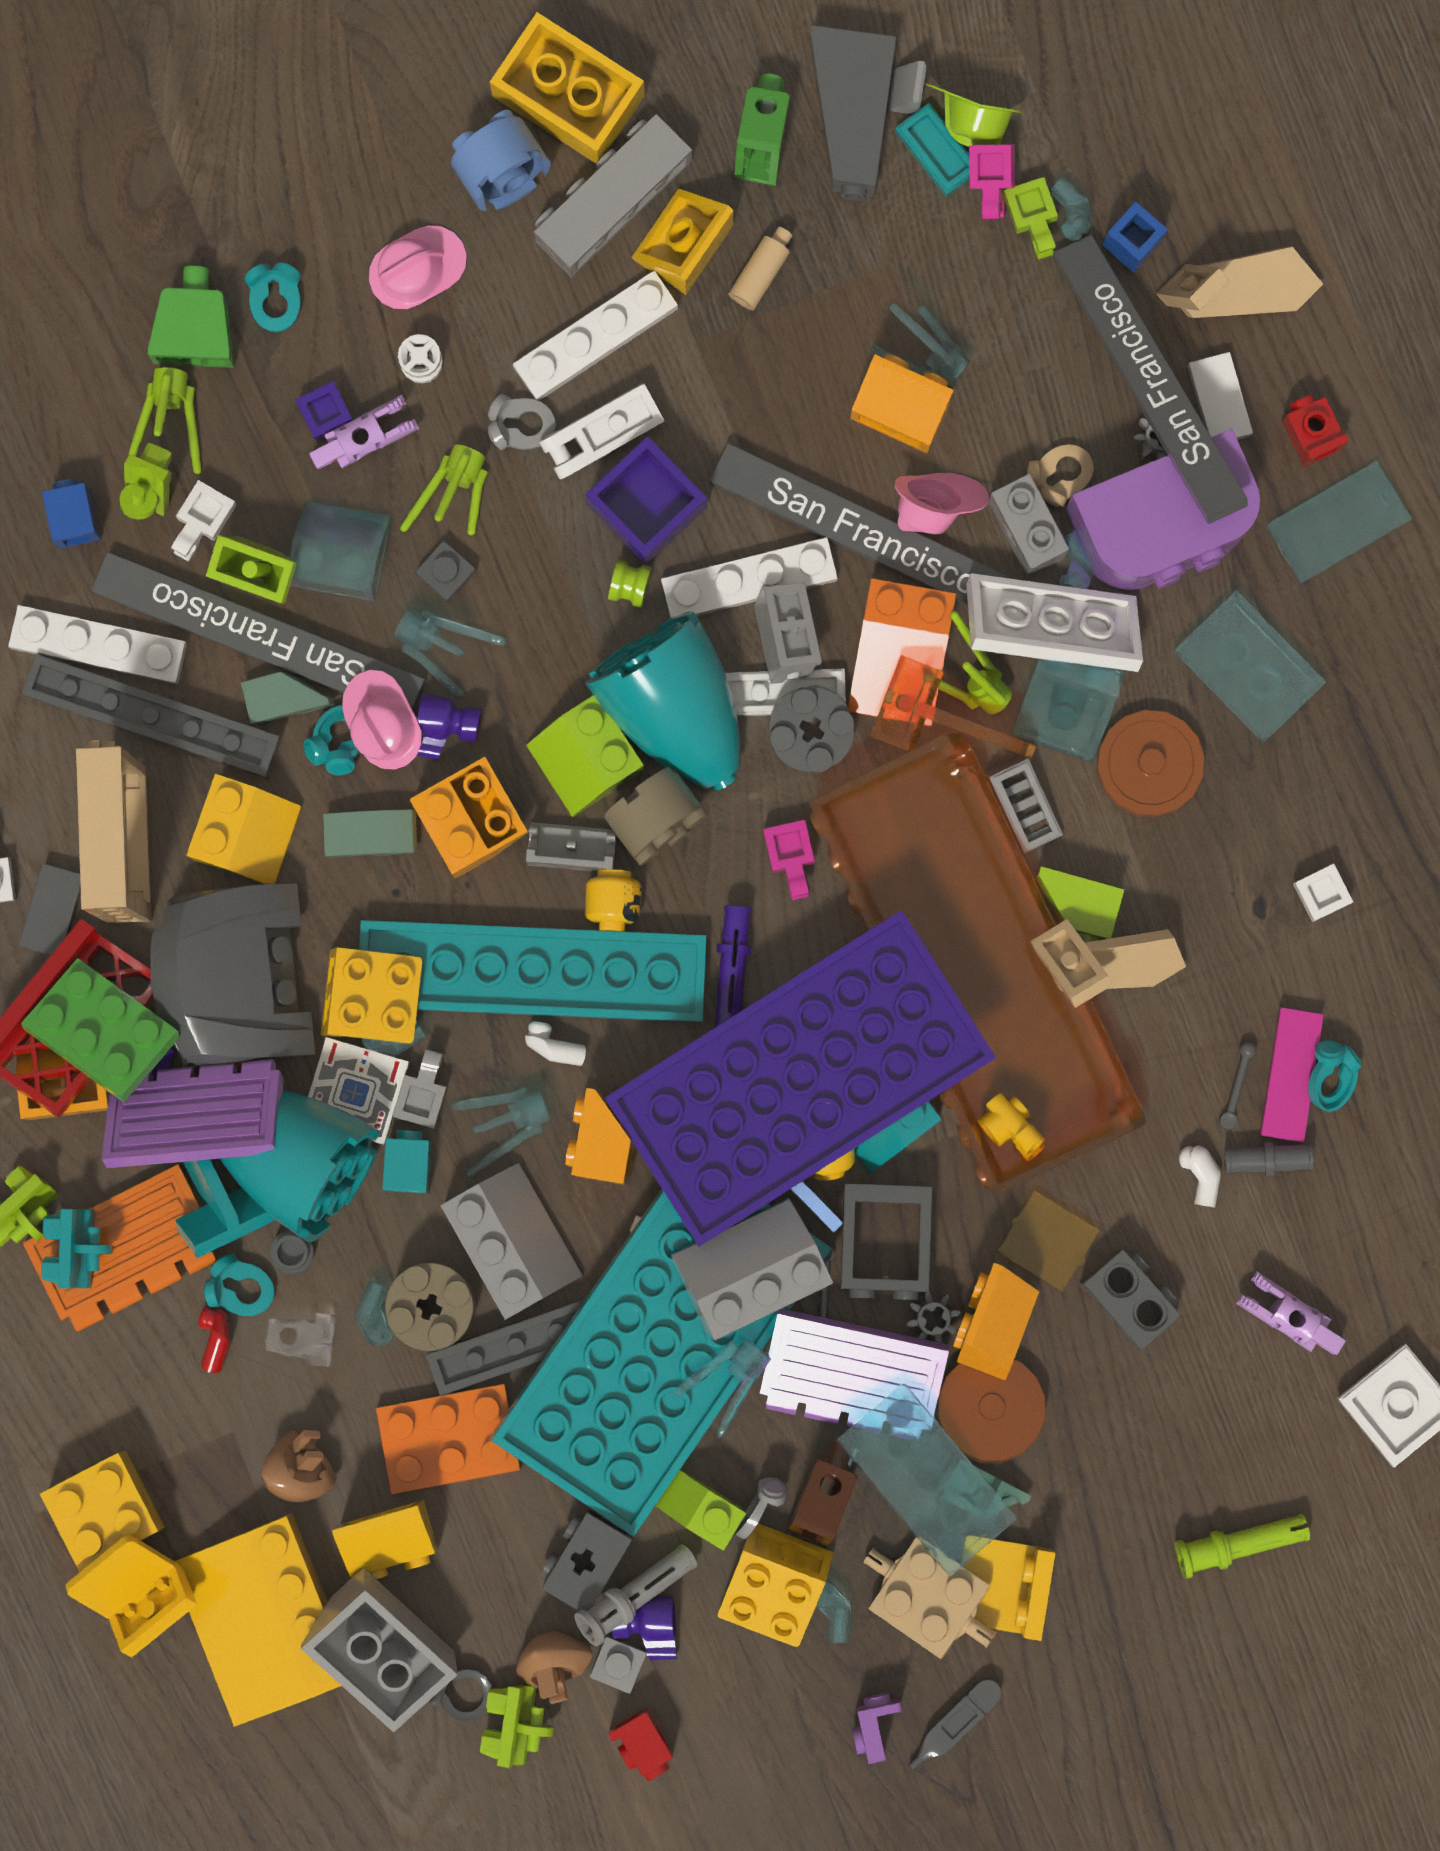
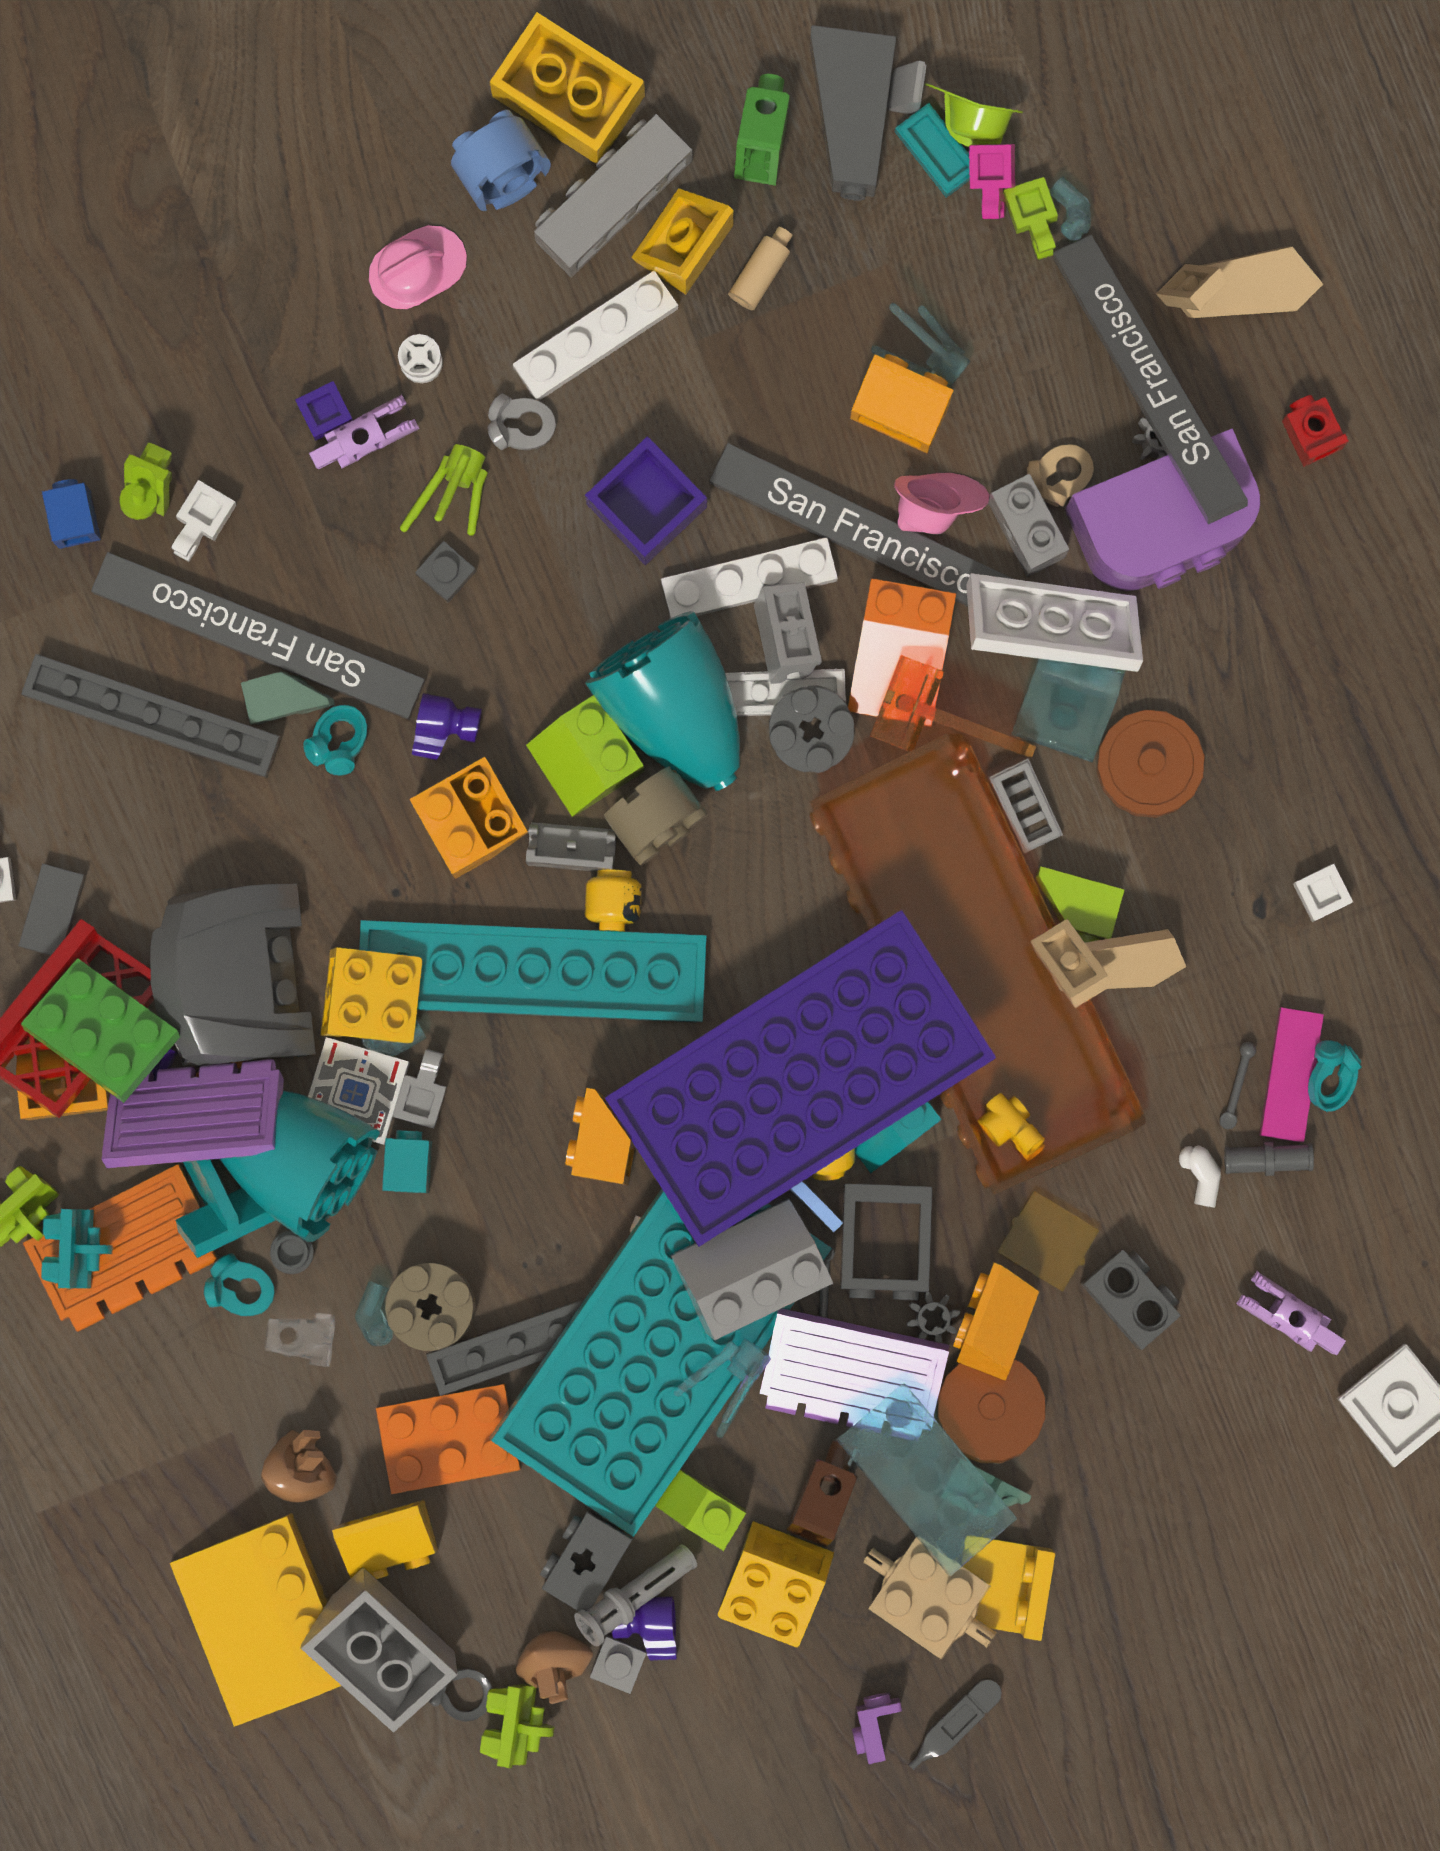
white plate [8,605,187,685] -> none
yellow piece [40,1450,165,1572] -> none
yellow bracket [65,1535,197,1658] -> none
tan window [76,740,152,923] -> none
lime plant [128,367,202,474] -> none
bright green torso [148,266,235,368] -> none
yellow slope [186,774,302,884] -> none
red arm [198,1306,230,1373] -> none
lime slope [206,535,297,604] -> none
teal piece [244,262,301,333] -> none
clear light blue slope [289,501,391,601] -> none
sand green slope [323,810,417,858] -> none
bright pink piece [342,670,422,770] -> none
clear light blue plant [394,609,506,698] -> none
light grey slope [440,1163,583,1320] -> none
clear light blue plant [451,1088,551,1177] -> none
white arm [525,1021,586,1066] -> none
white plate [539,383,664,479] -> none
lime wheel [608,558,652,608] -> none
red brick [608,1707,673,1781] -> none
dark purple pin [715,905,752,1028] -> none
light grey piece [734,1477,788,1540] -> none
dark pink plate [763,820,815,901] -> none
clear light blue arm [816,1582,852,1643] -> none
lime plant [923,611,1012,714] -> none
clear light blue arm [1059,531,1094,589] -> none
blue brick [1102,202,1168,273] -> none
clear light blue tile [1174,590,1326,743] -> none
lime pin [1174,1513,1310,1579] -> none
white tile [1187,352,1253,440] -> none
clear light blue piece [1266,461,1412,584] -> none

